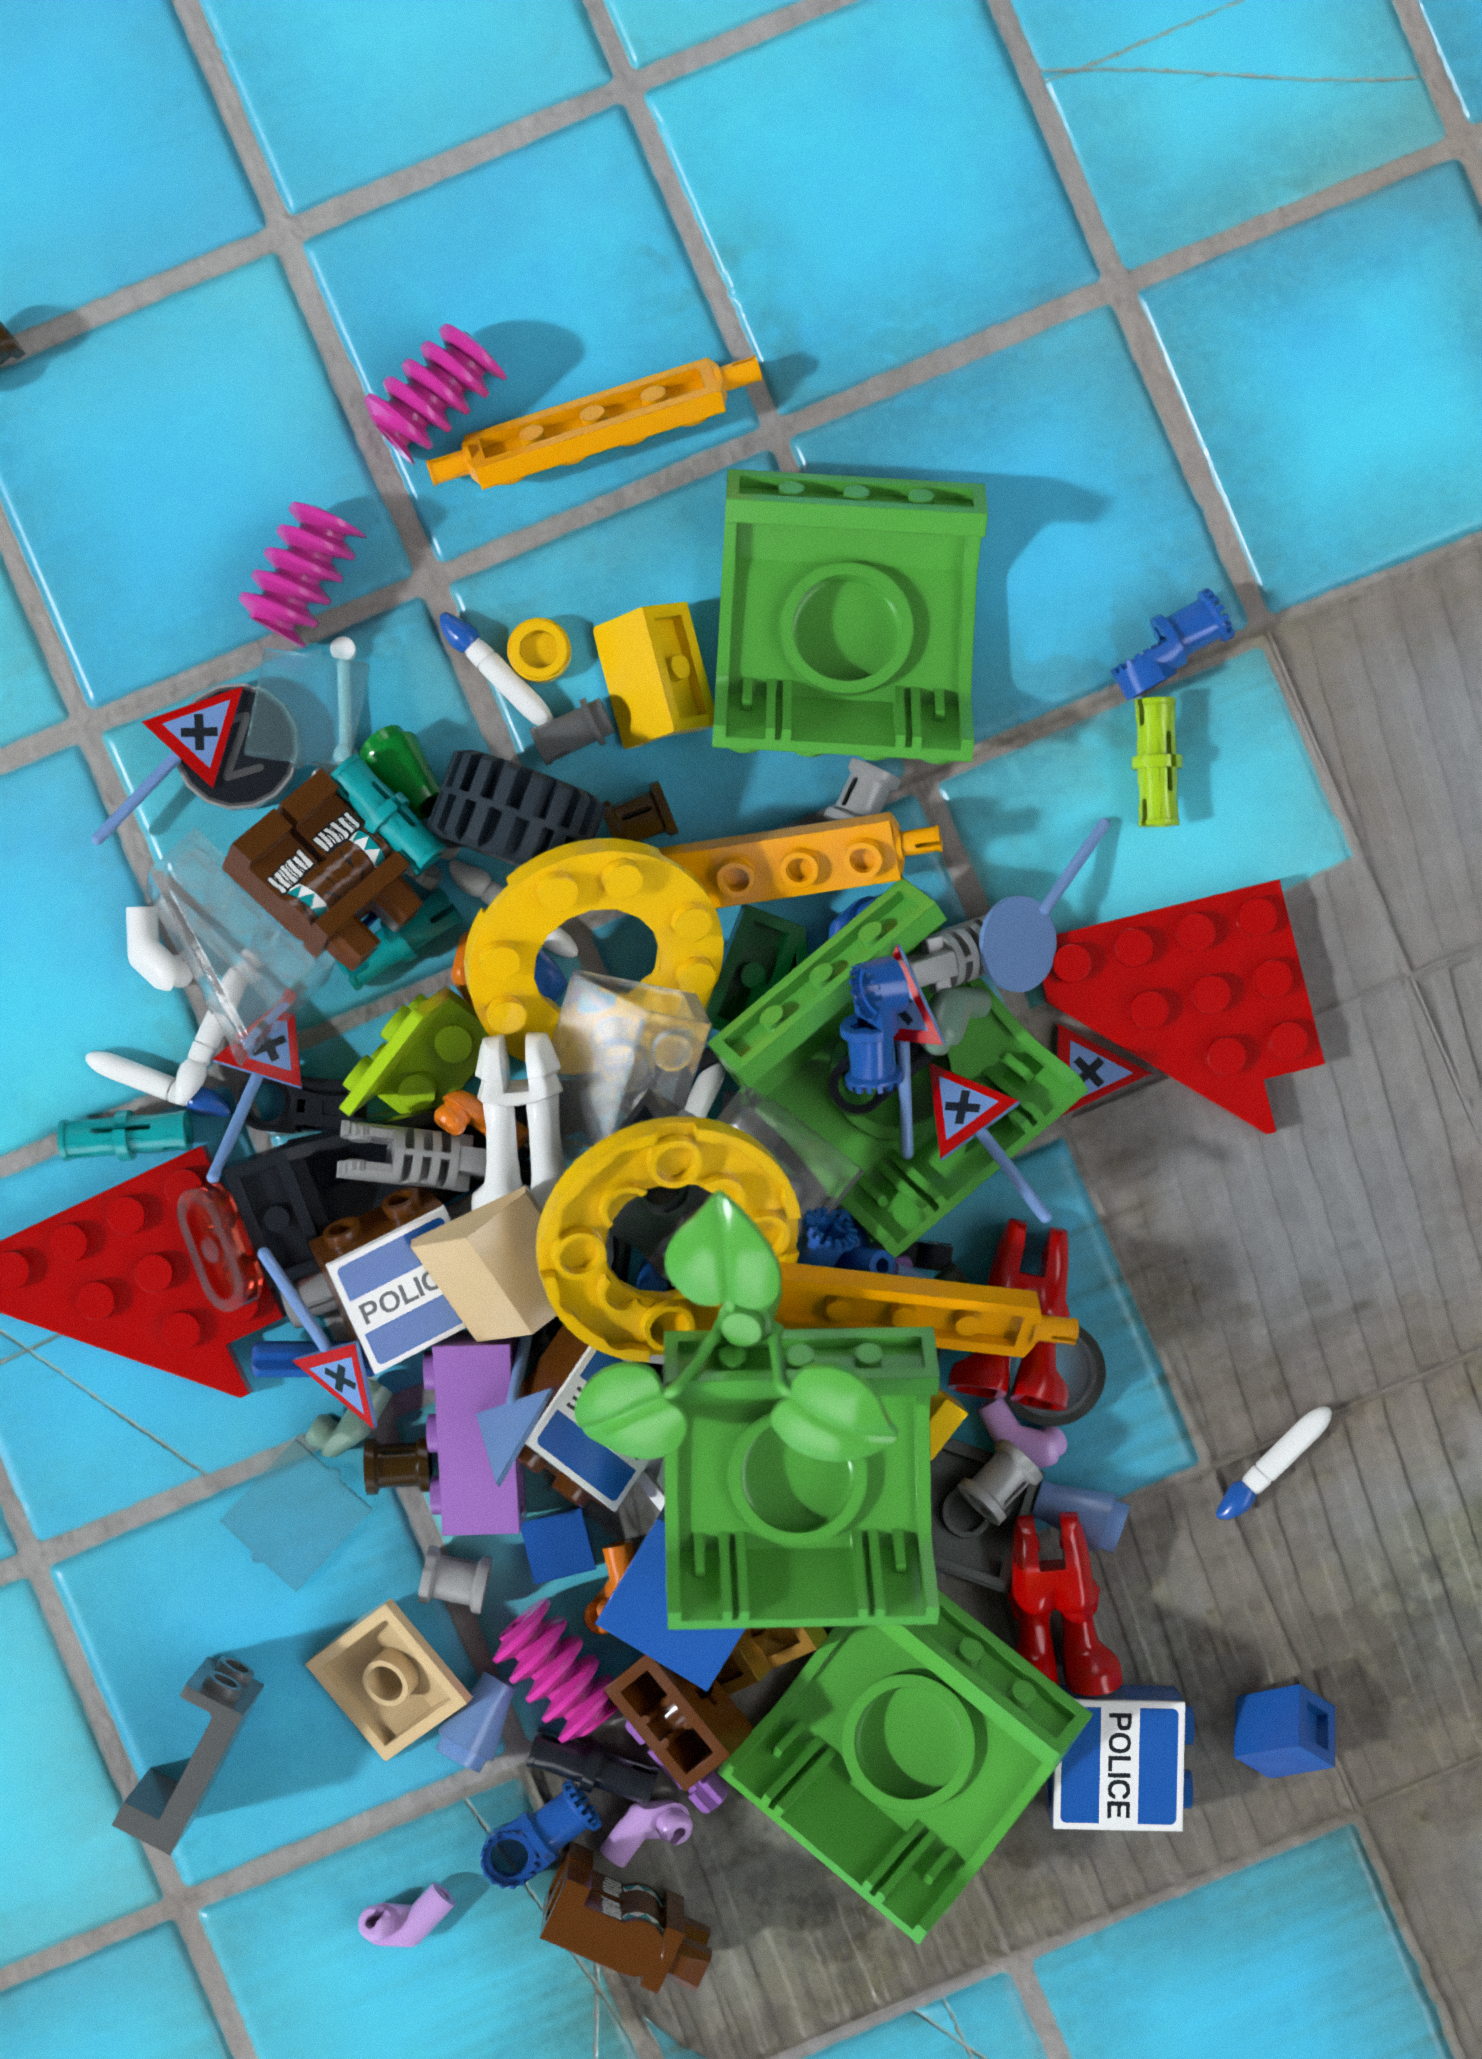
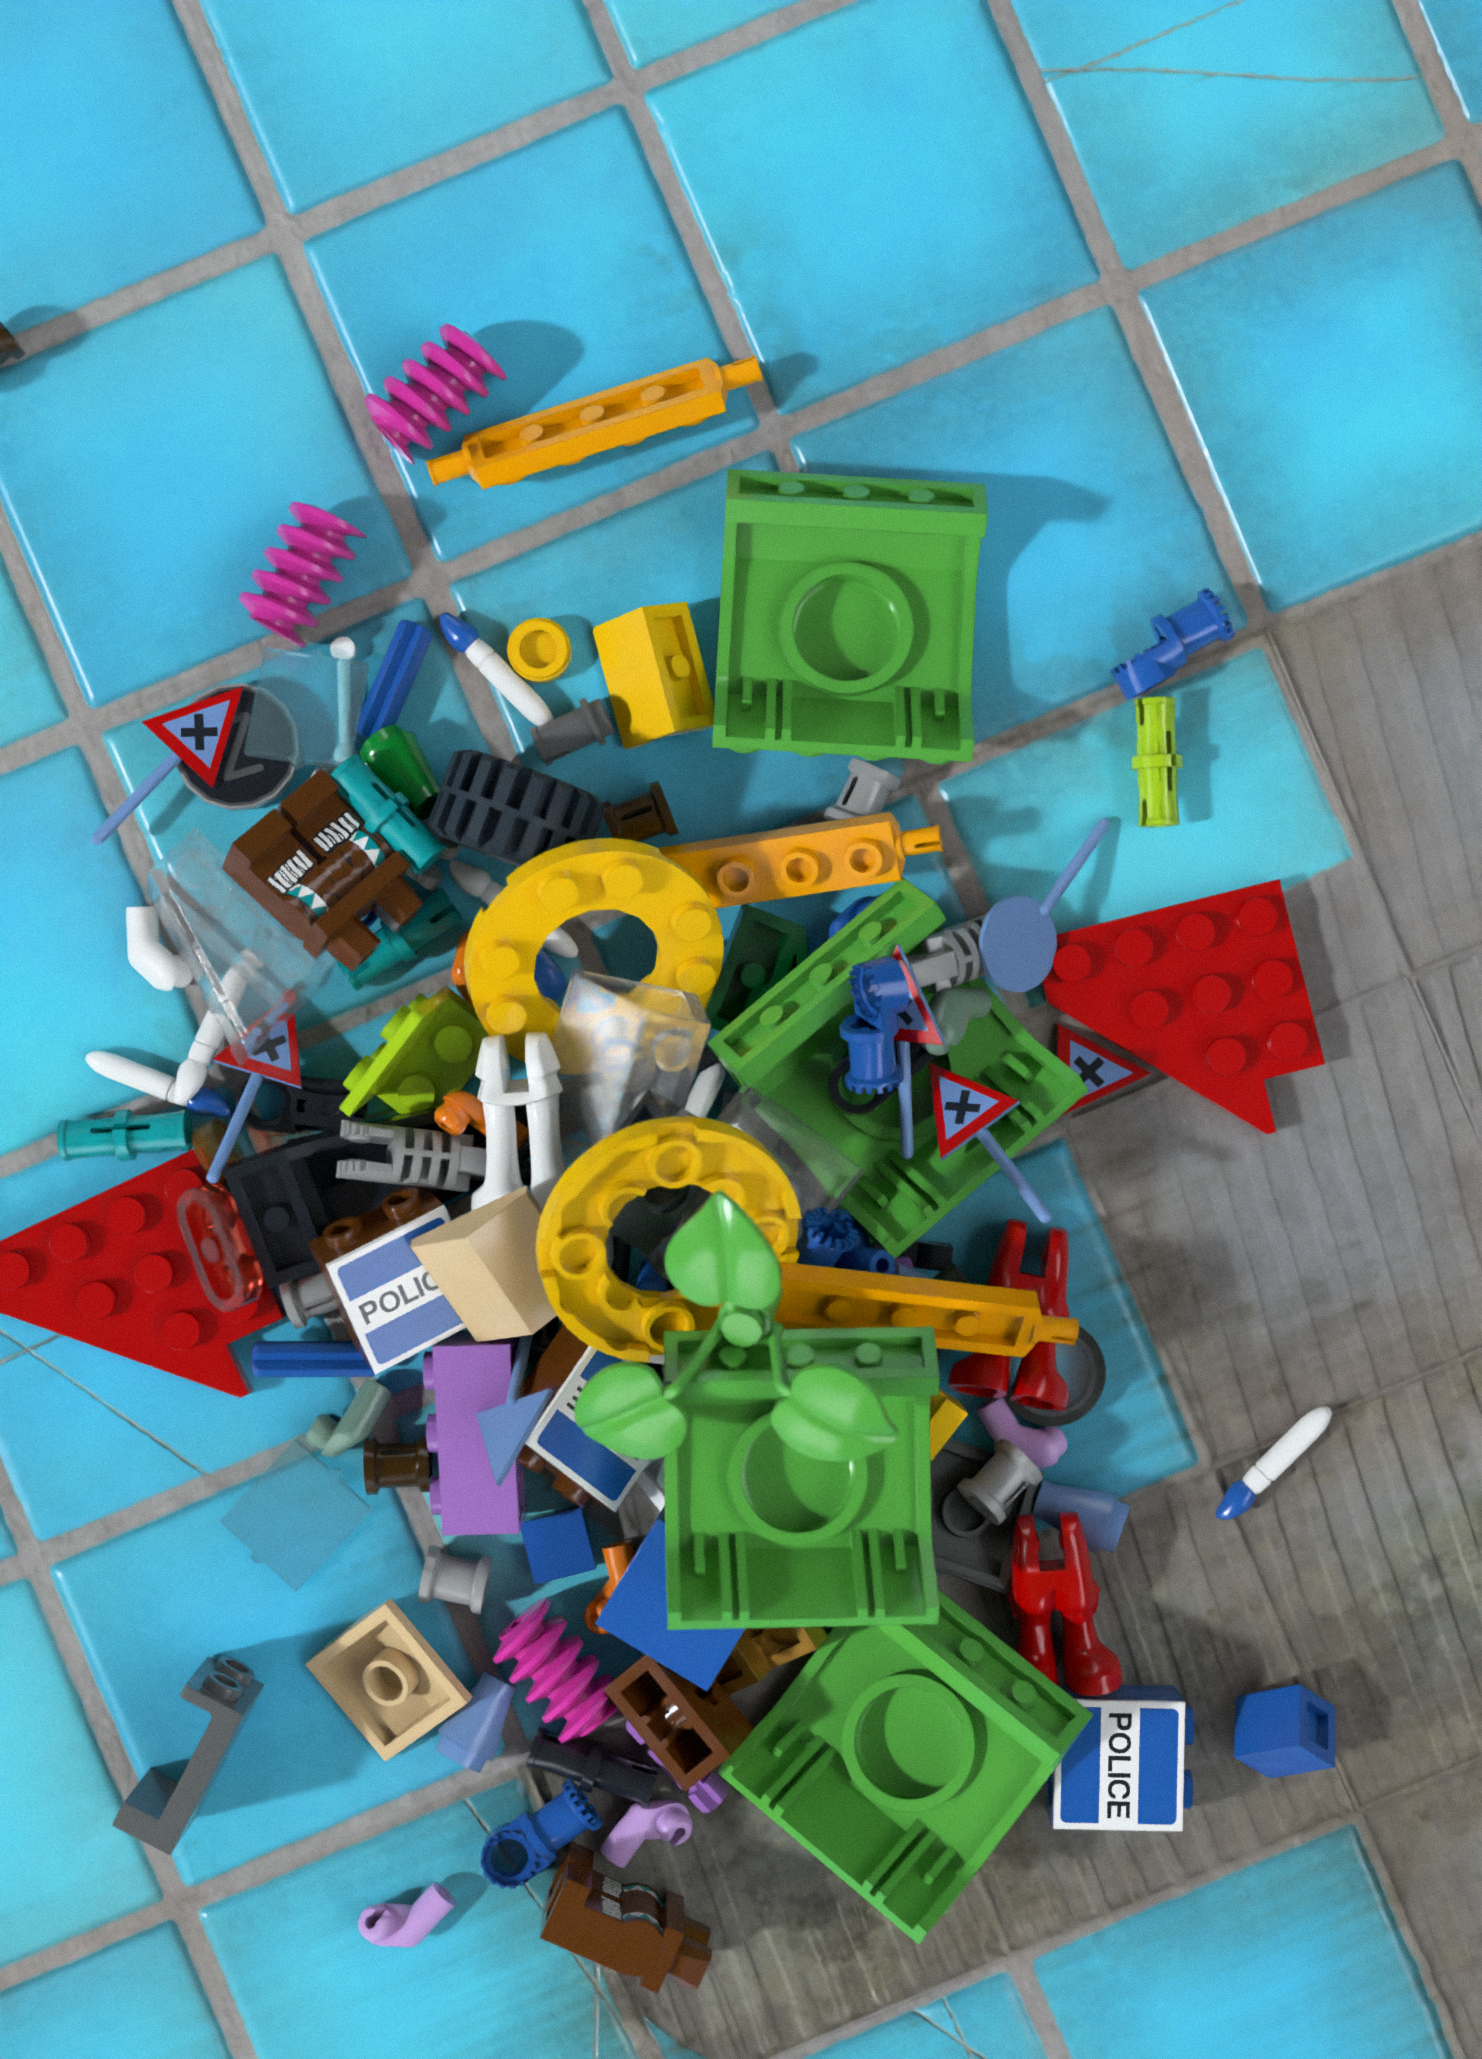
medium blue piece [257,1247,378,1430] -> none
none -> clear orange tile [192,1118,244,1185]
none -> blue axle [356,619,432,738]

